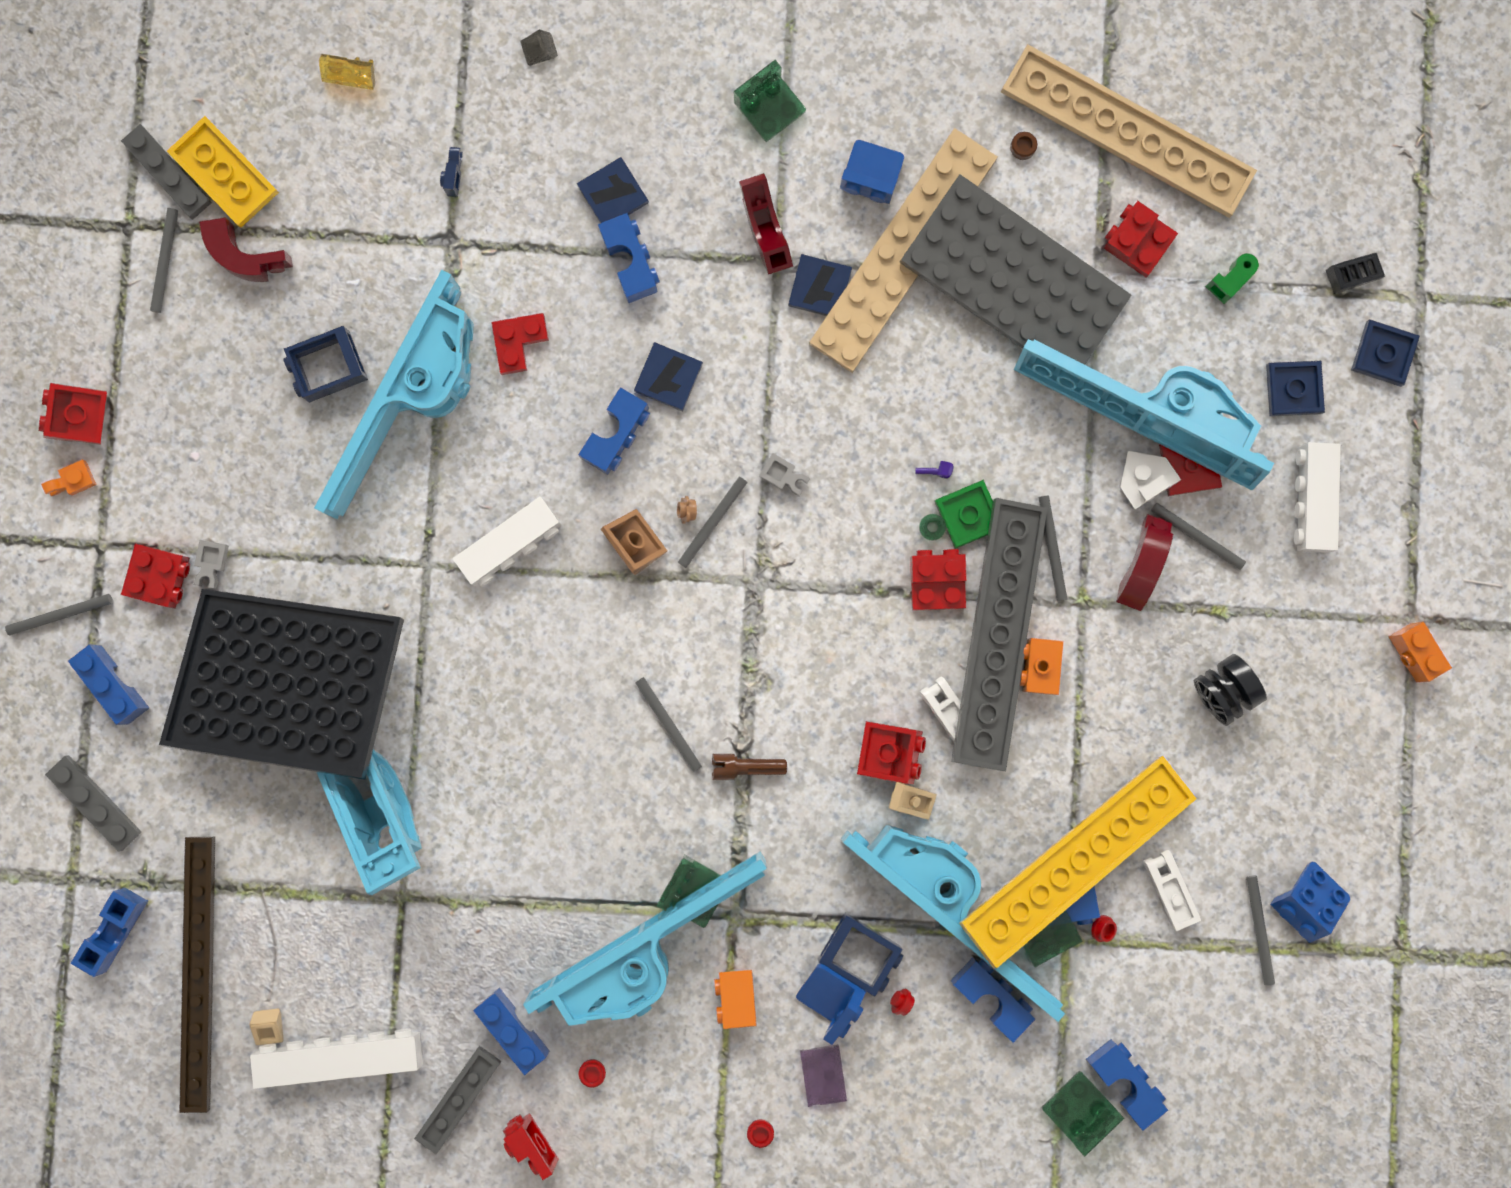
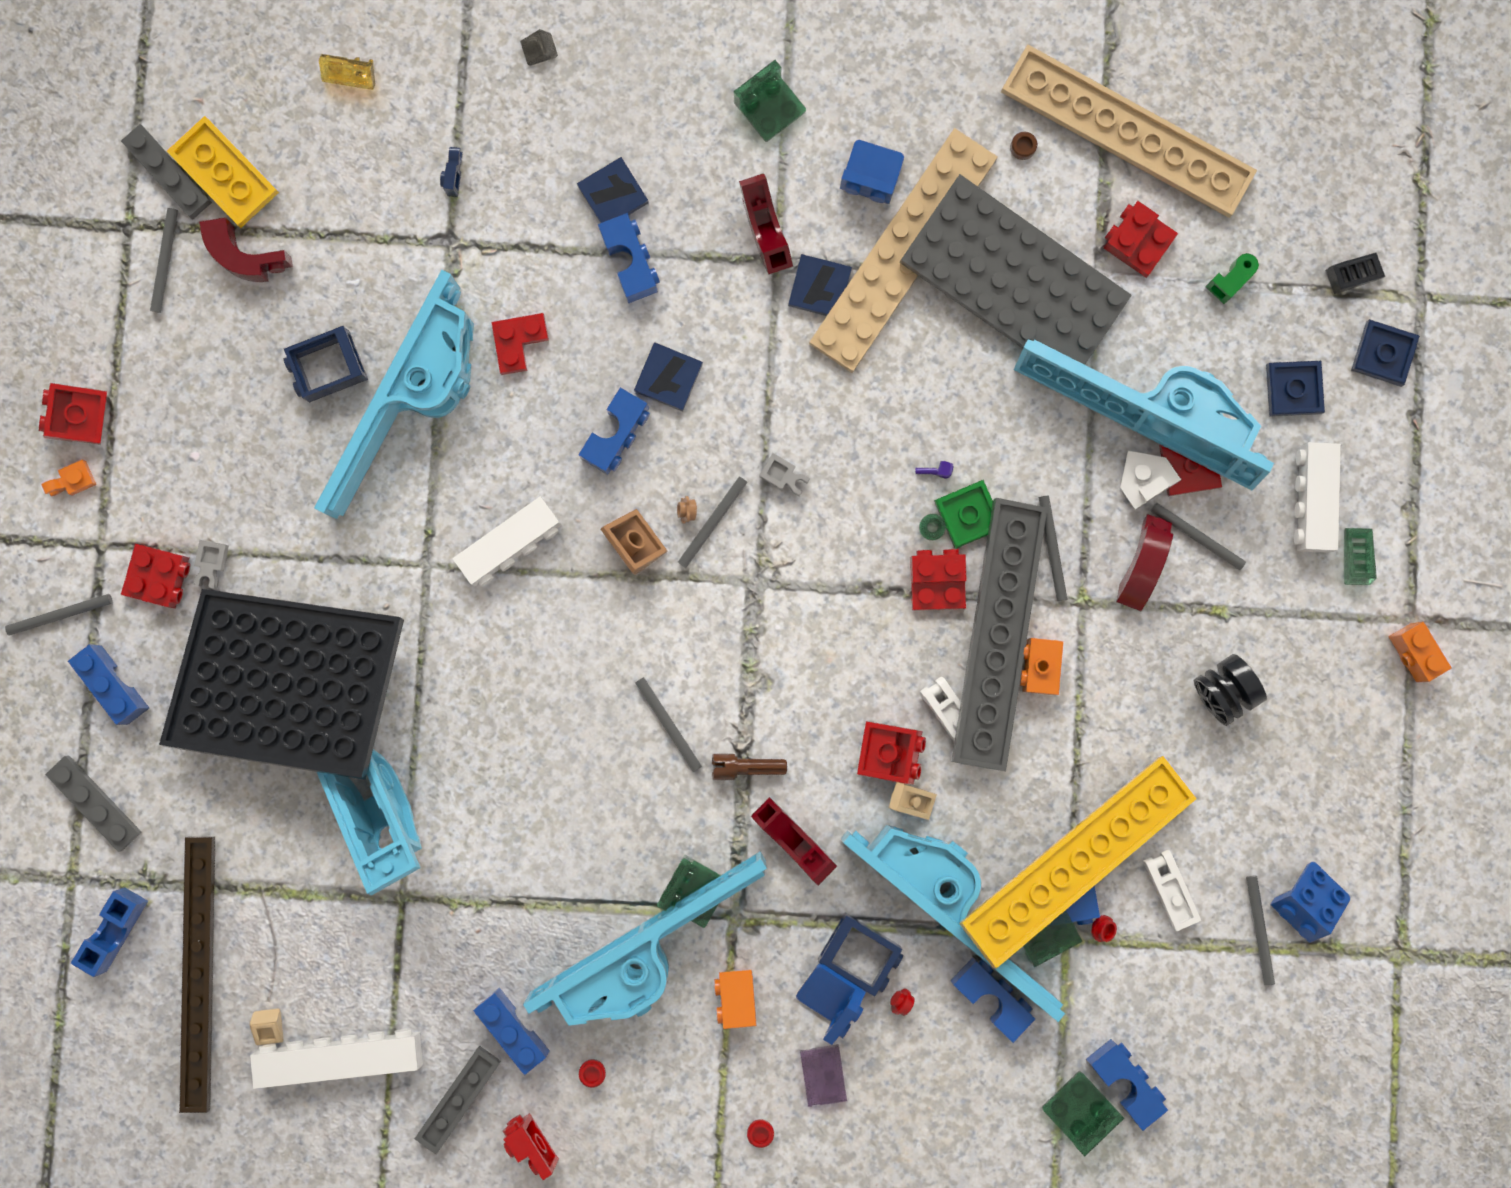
none -> dark red arch [751,797,837,886]
none -> clear green slope [1344,528,1377,585]

